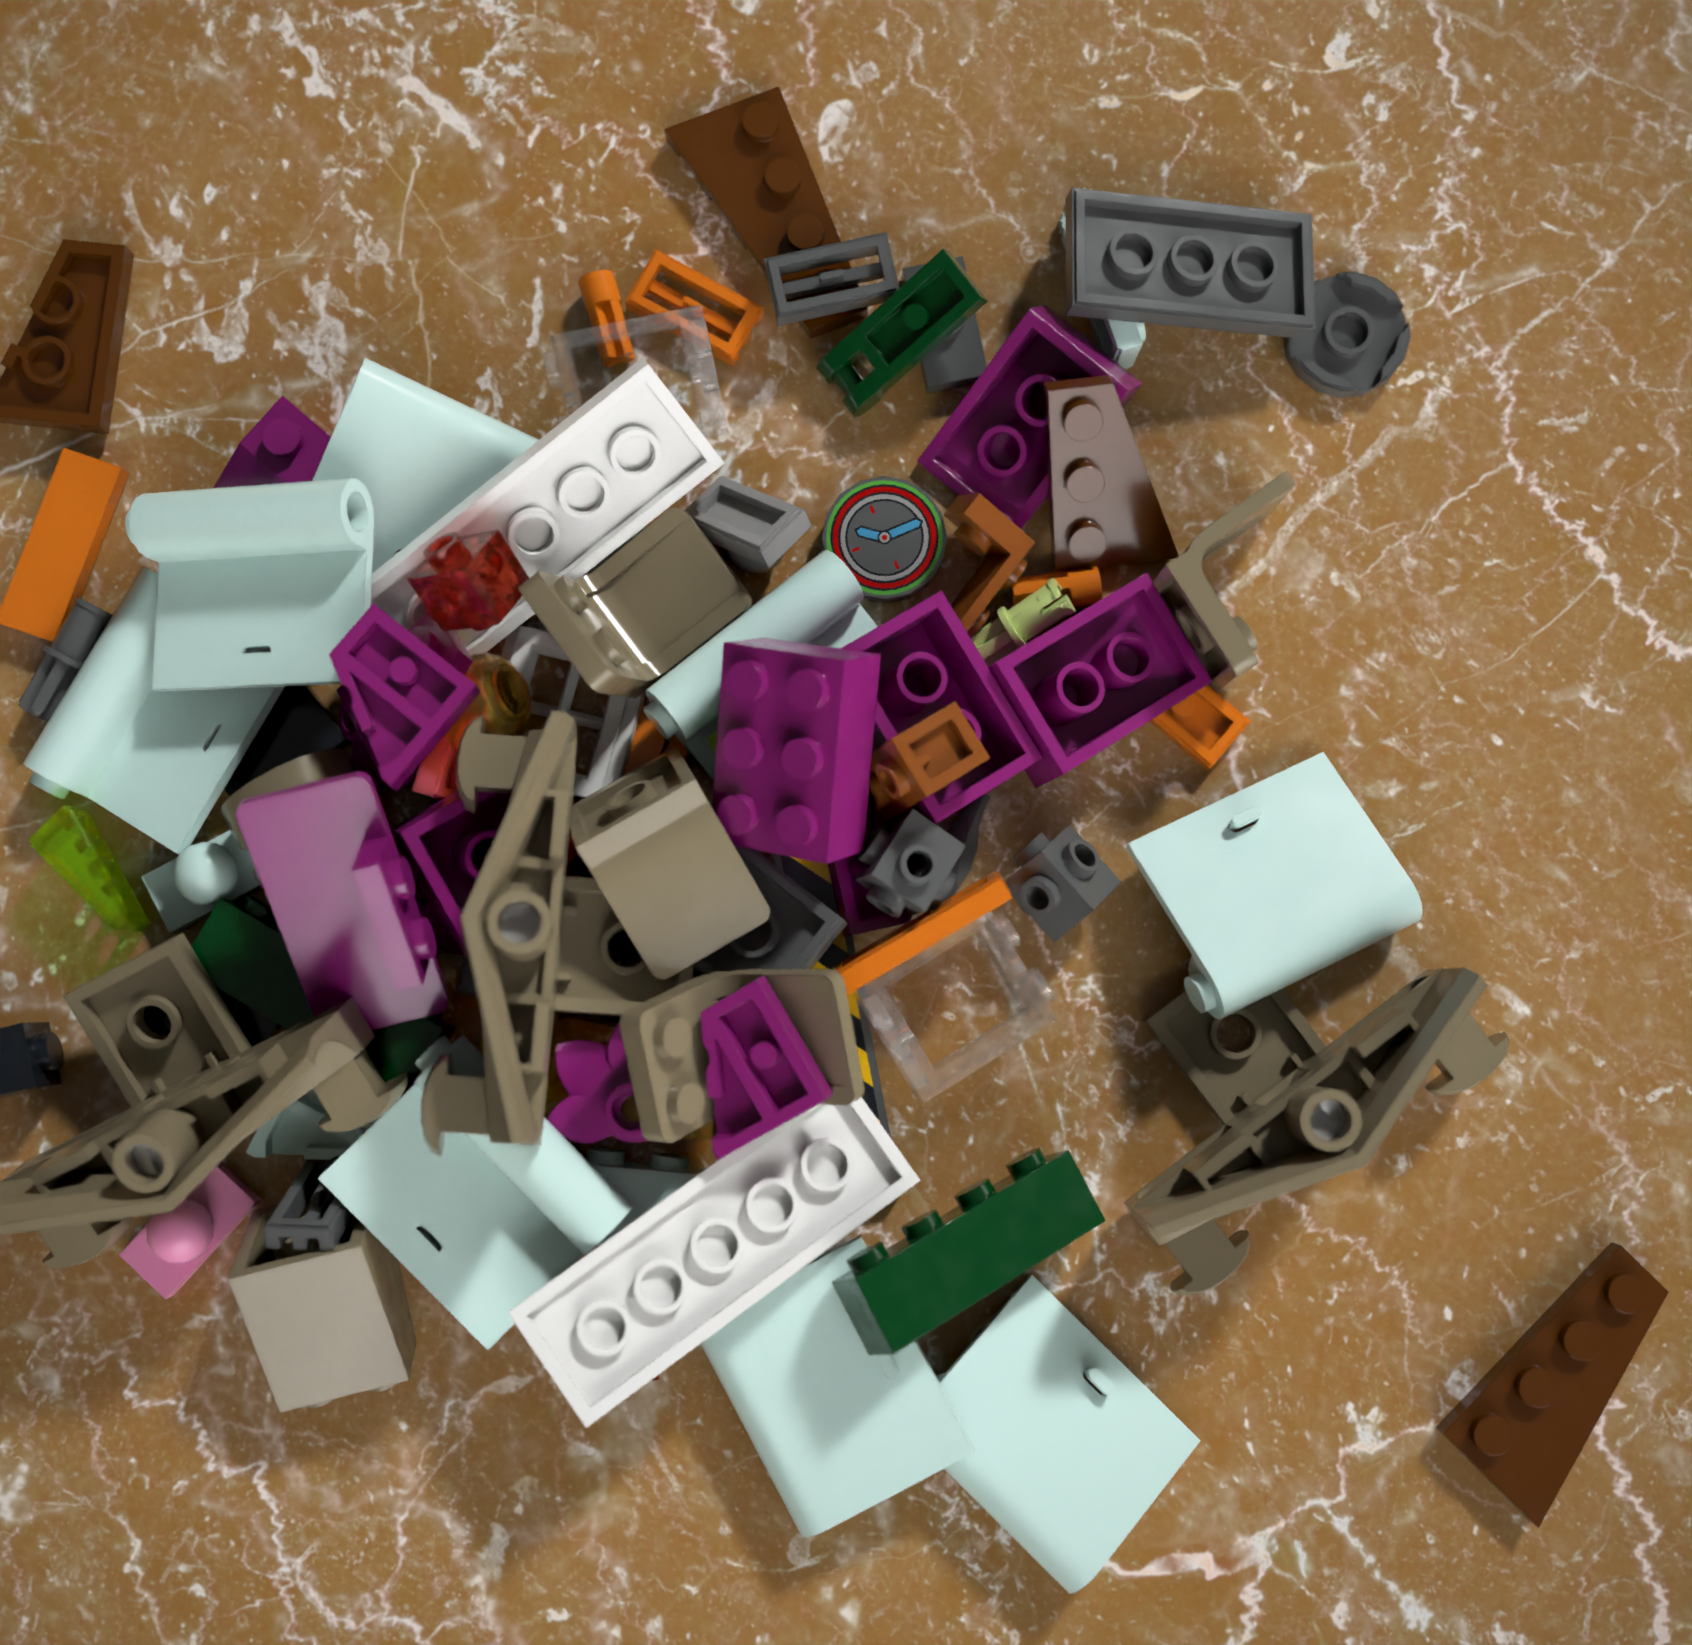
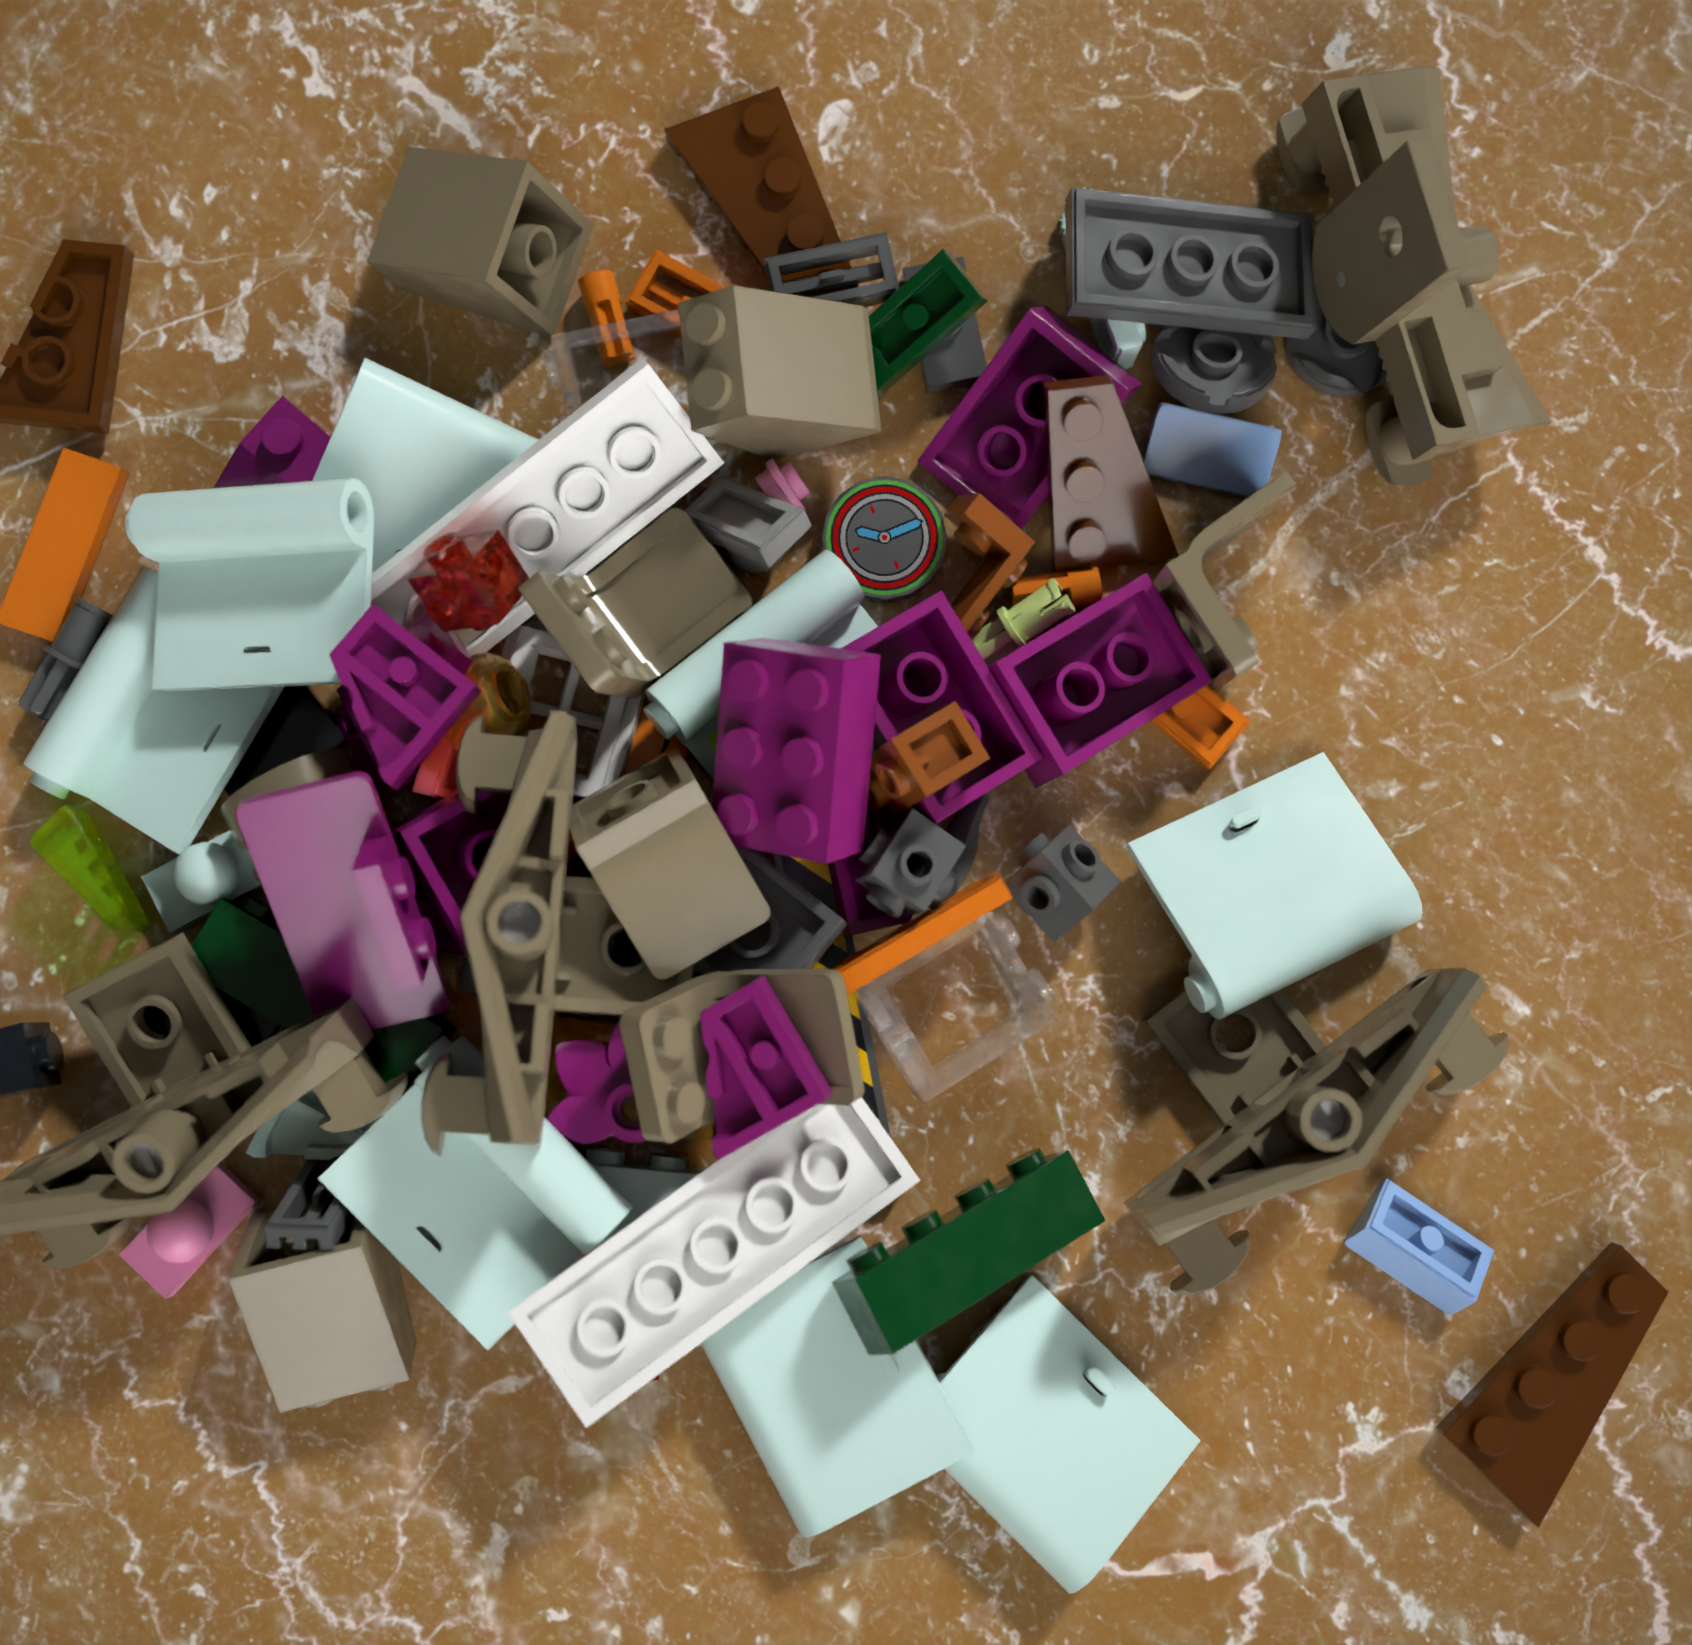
none -> dark tan slope [367,147,593,337]
none -> dark tan slope [678,285,882,460]
none -> bright pink plate [755,458,810,512]
none -> light blue slope [1143,403,1282,499]
none -> dark grey tile [1150,325,1277,414]
none -> dark tan piece [1276,66,1552,485]
none -> light blue slope [1344,1178,1495,1314]

